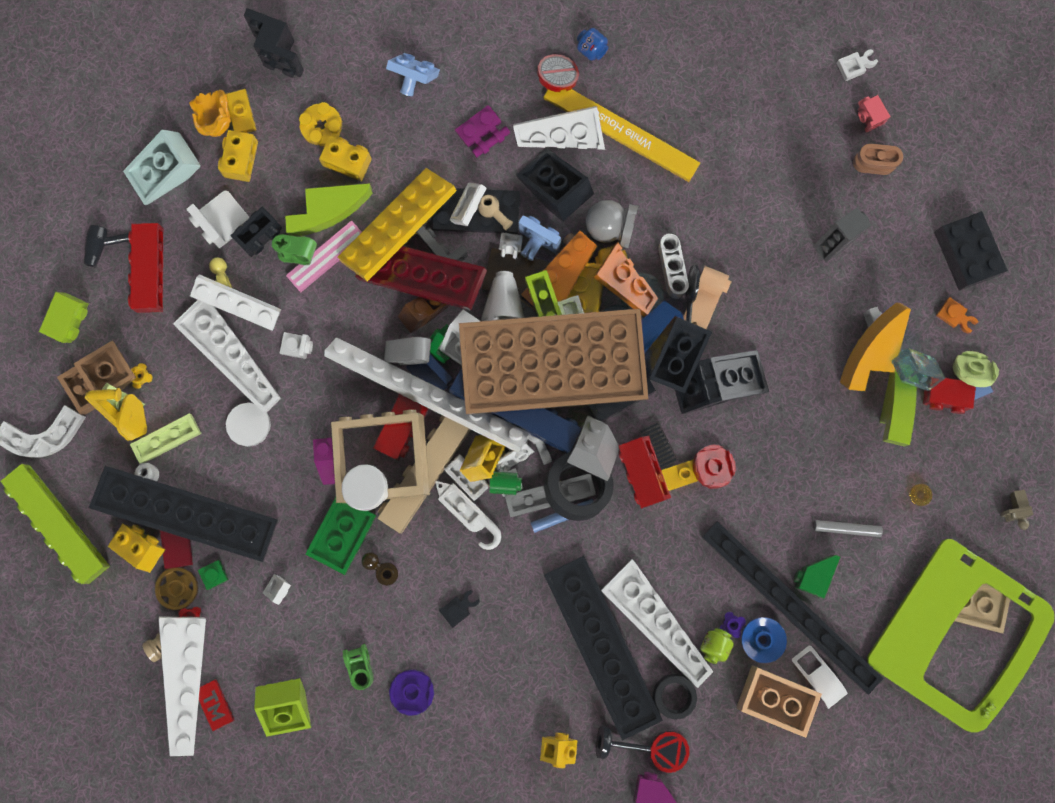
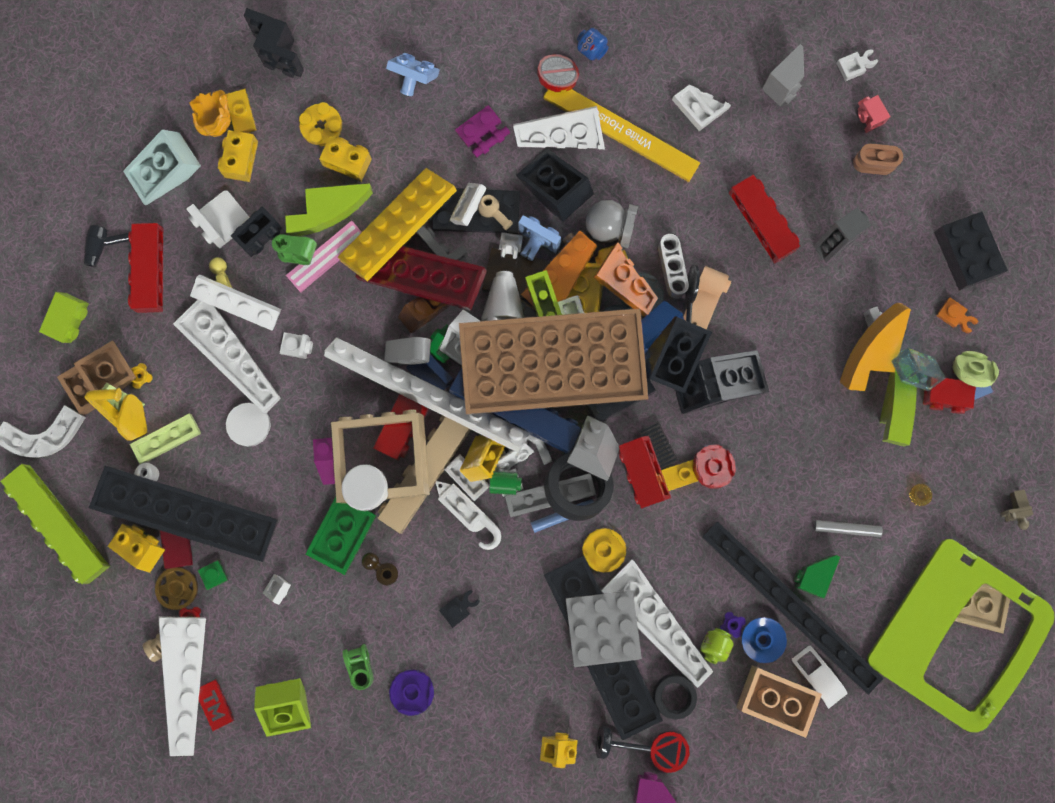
none -> light grey plate [566,590,642,667]
none -> yellow tile [582,528,626,573]
none -> white wing [672,85,731,131]
none -> red brick [729,174,800,264]
none -> light grey slope [762,44,804,106]

